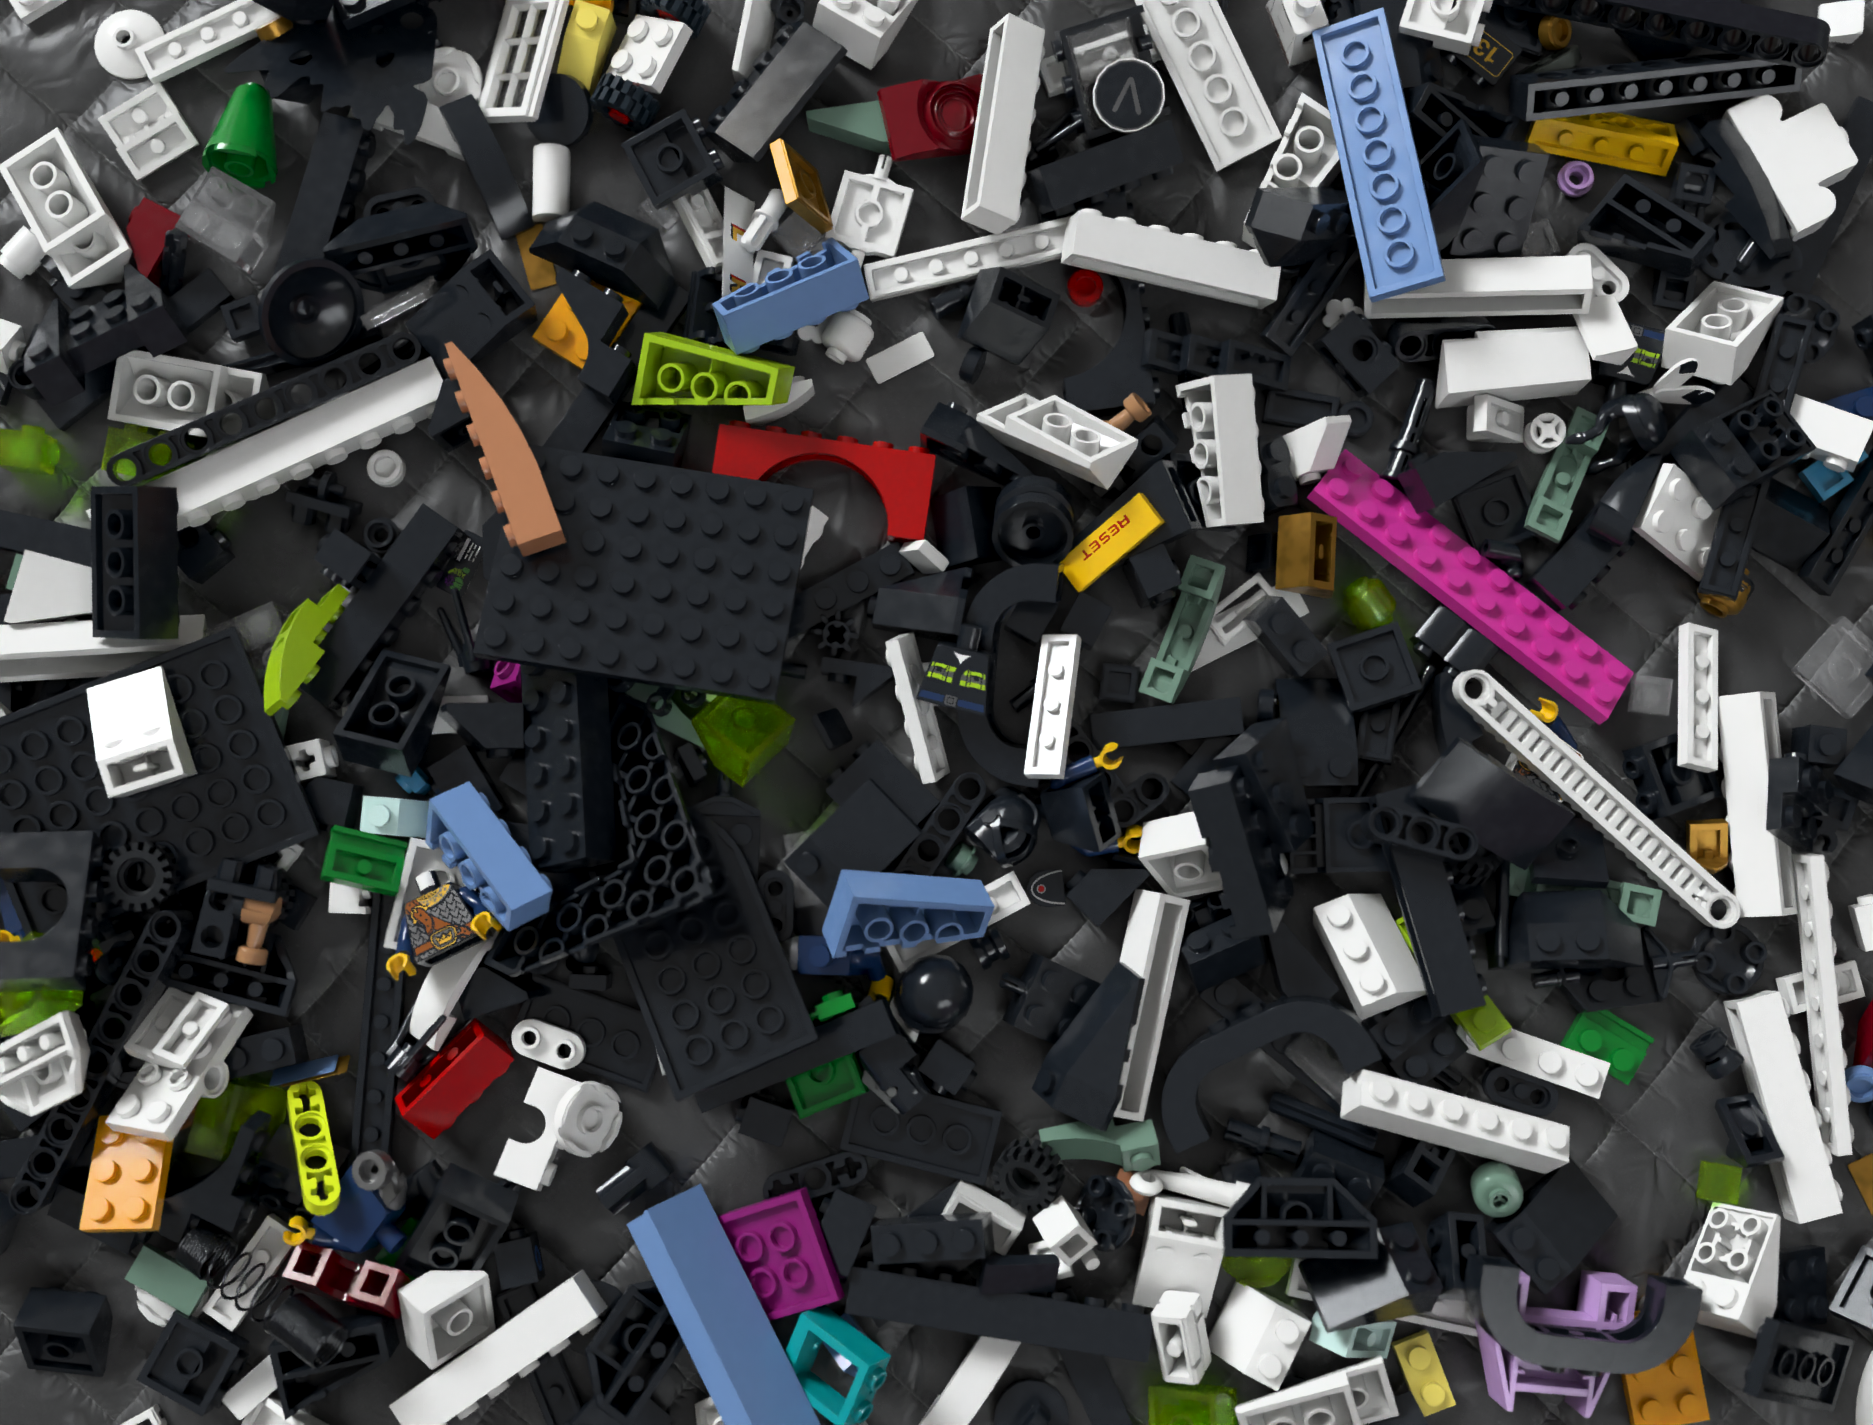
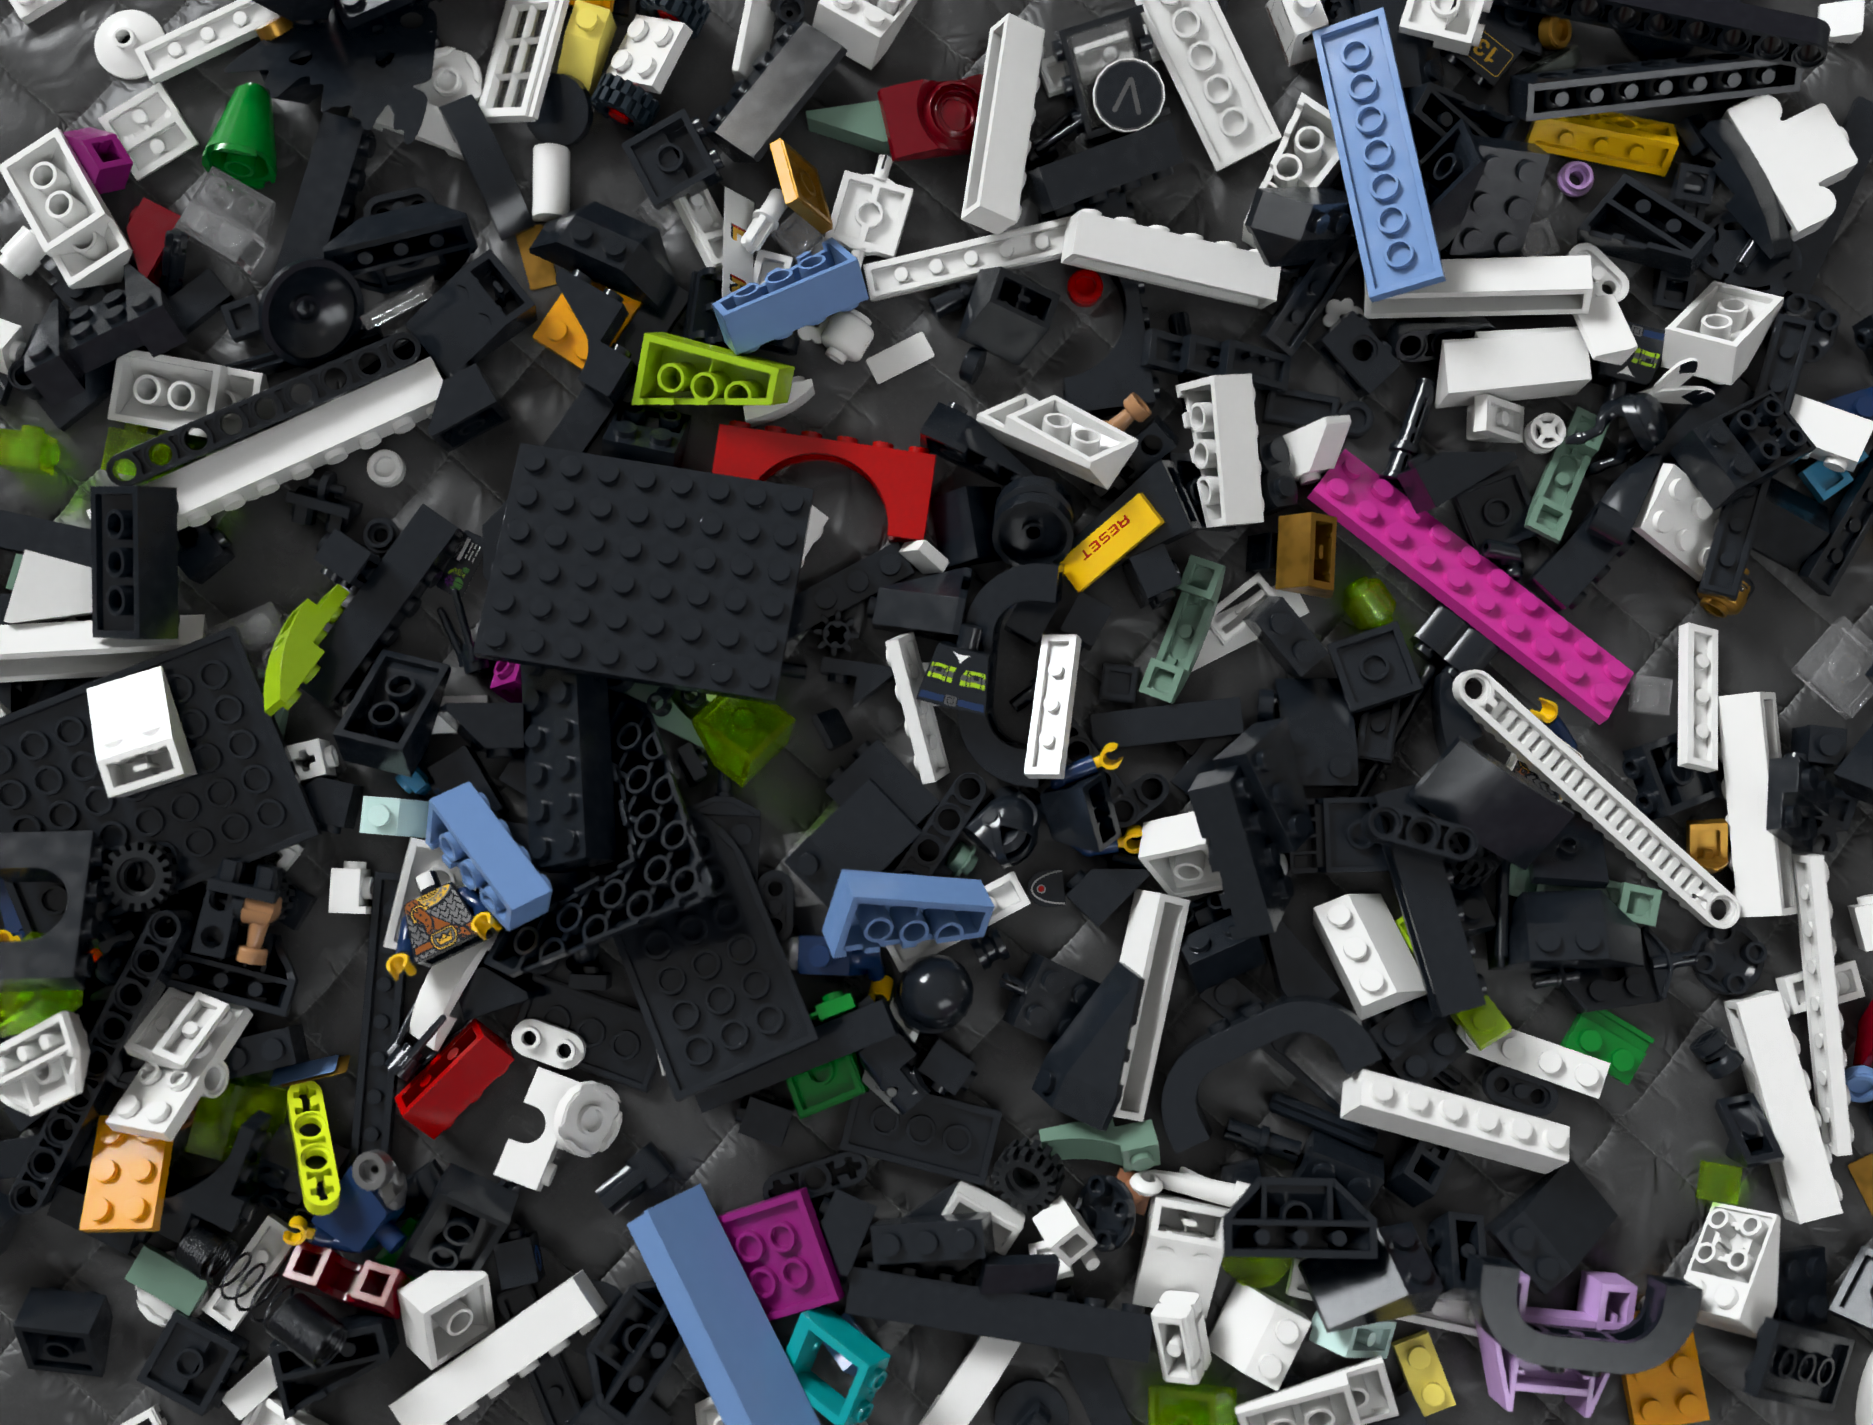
green plate [320,825,408,897] -> none
nougat slope [443,342,566,557] -> none
sand green head [1470,1161,1523,1218] -> none
none -> magenta slope [63,127,133,194]

